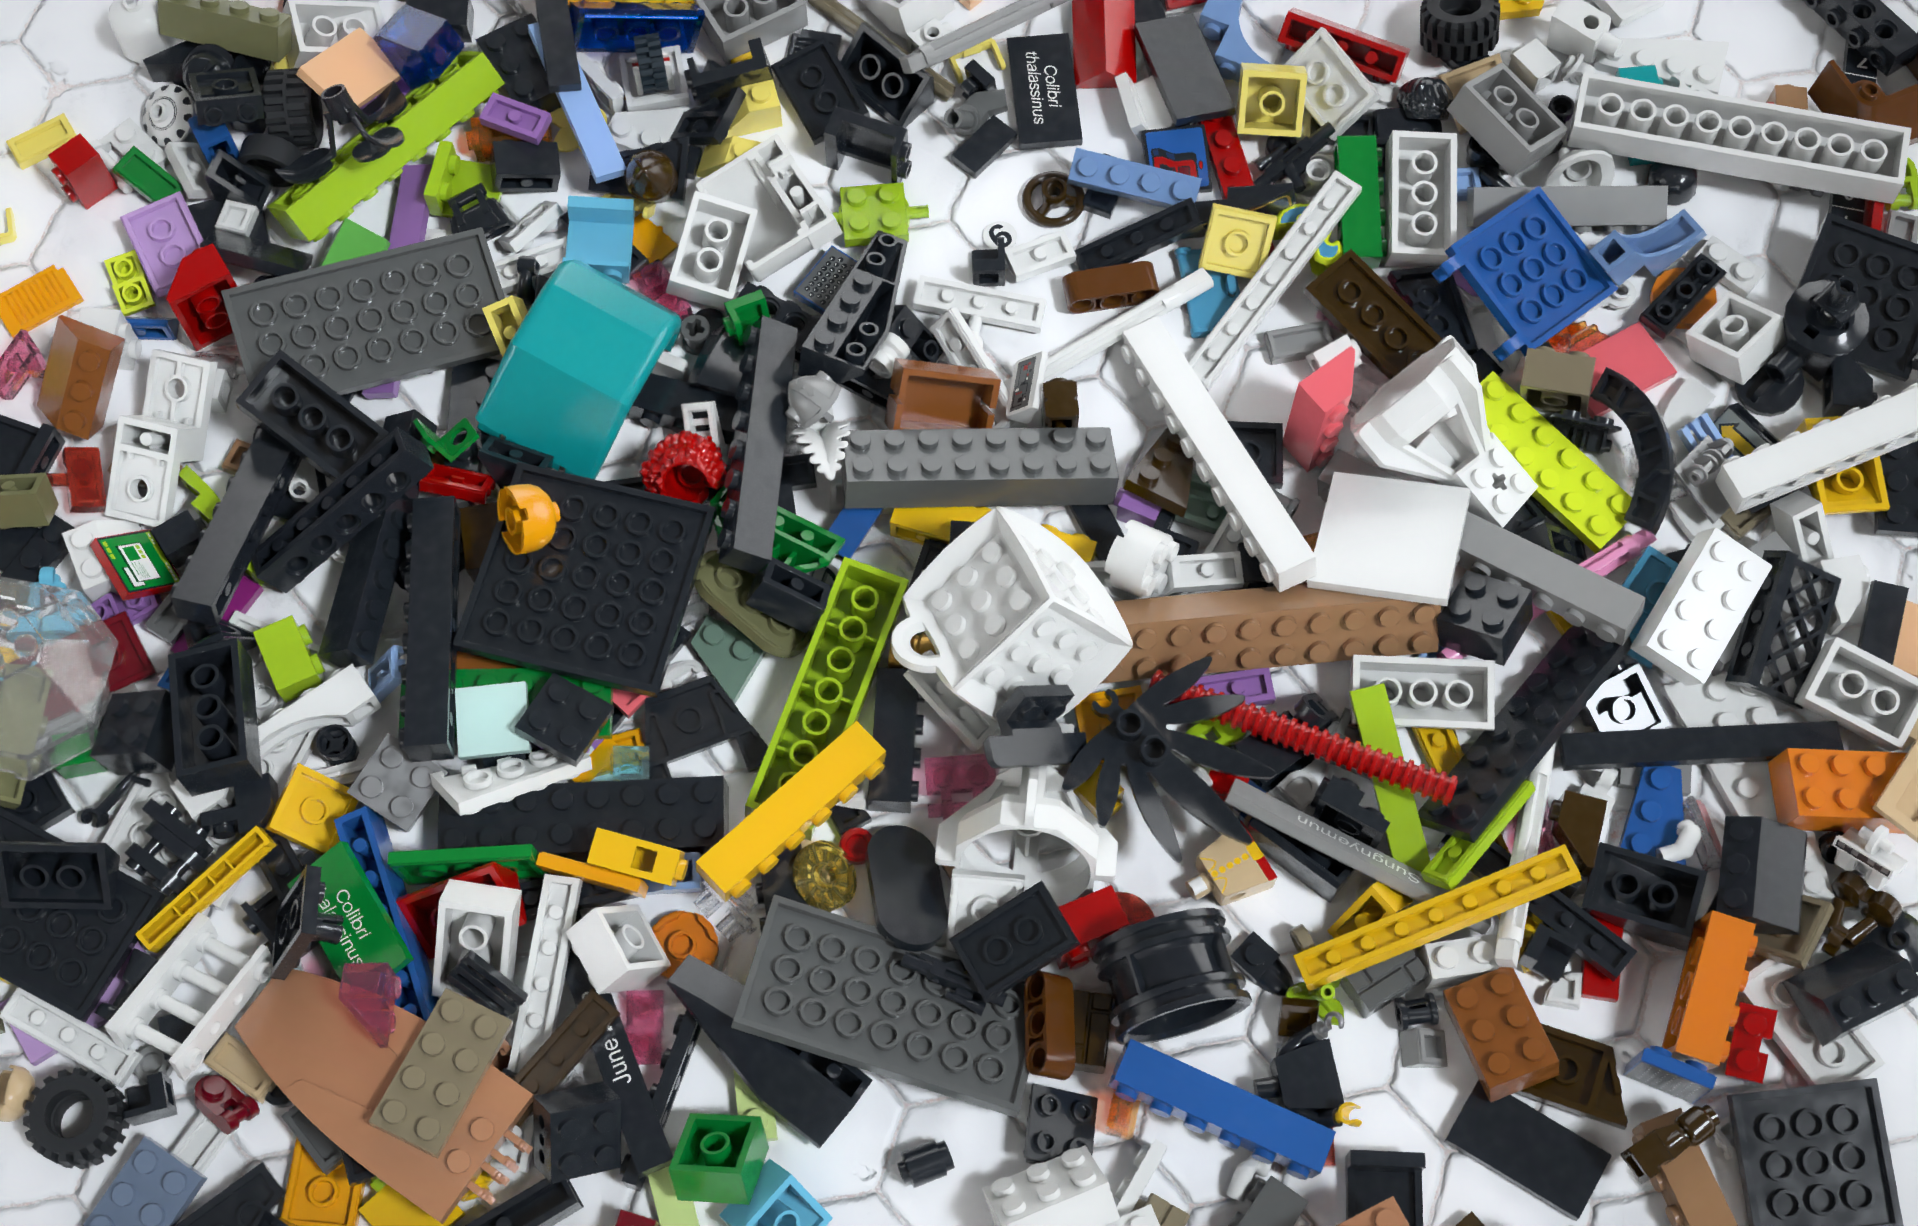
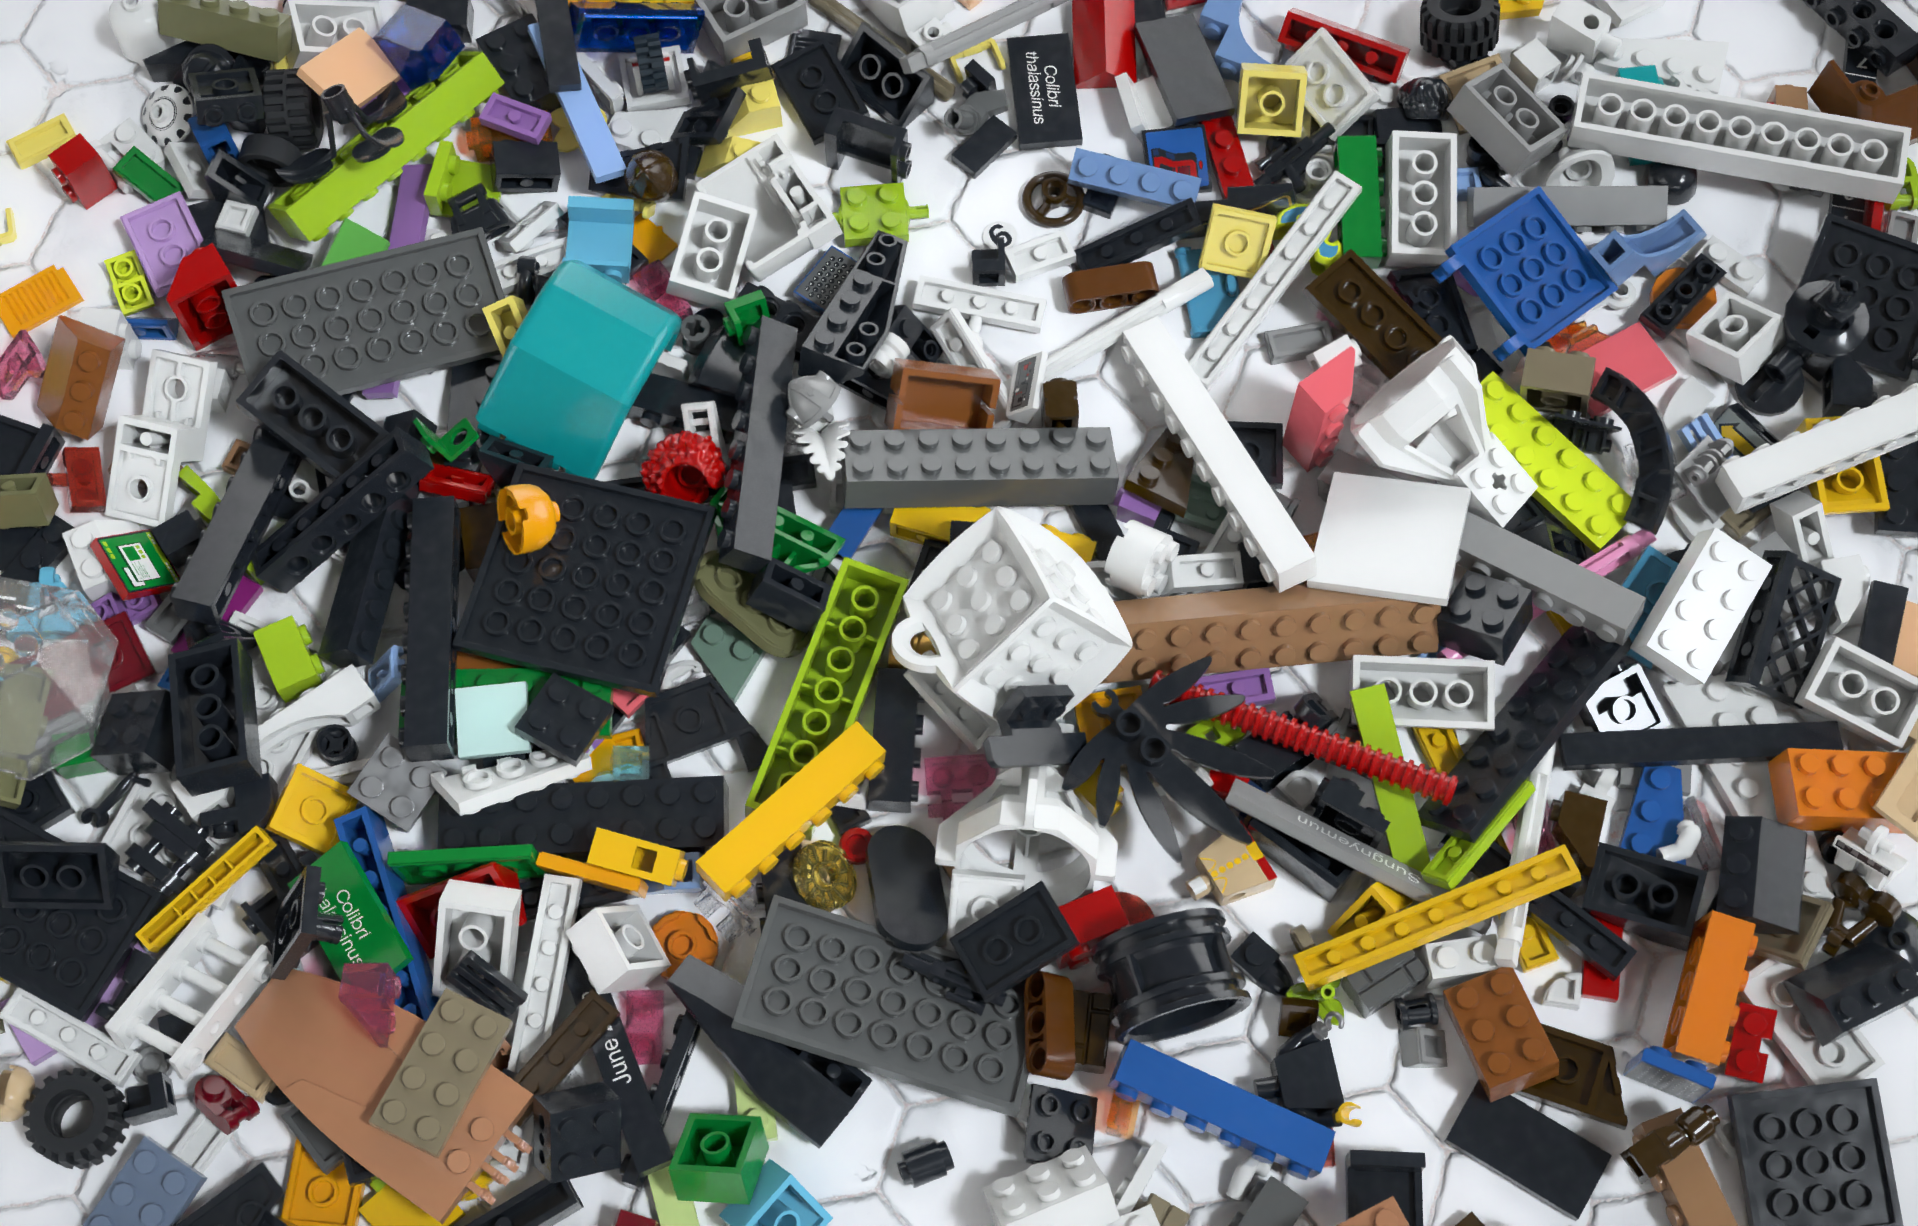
black panel [1518,923,1579,983] -> none

